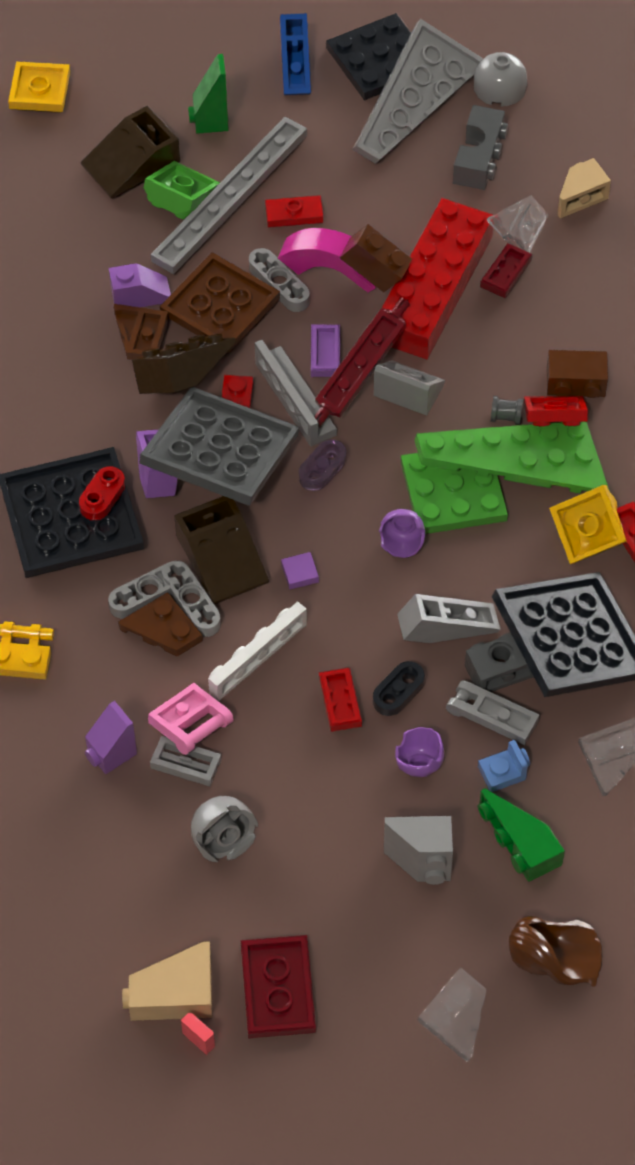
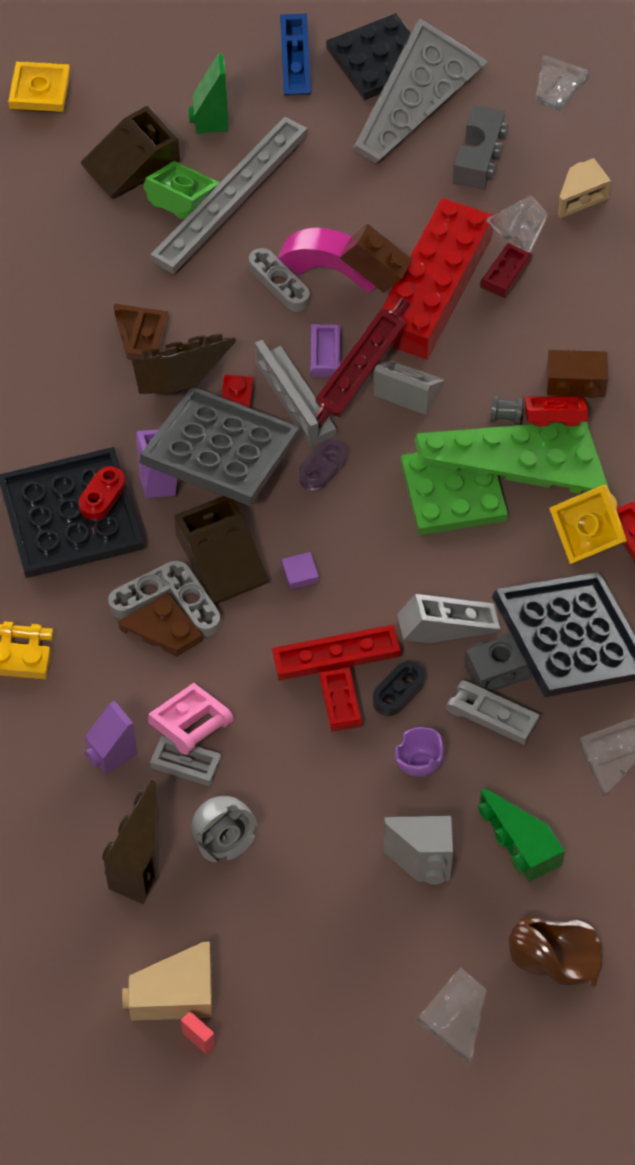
medium lavender slope [109,263,171,307] -> none
reddish brown plate [159,252,280,354] -> none
white plate [208,601,307,701] -> none
dark red tile [240,935,316,1039] -> none
red plate [265,195,323,227] -> none
medium lavender hair [379,509,425,558] -> none
light grey cylinder [474,52,527,106] -> none
medium blue bracket [478,740,530,792] -> none
none -> dark brown slope [102,780,159,904]
none -> red plate [272,624,401,681]
none -> clear wing [536,55,589,111]

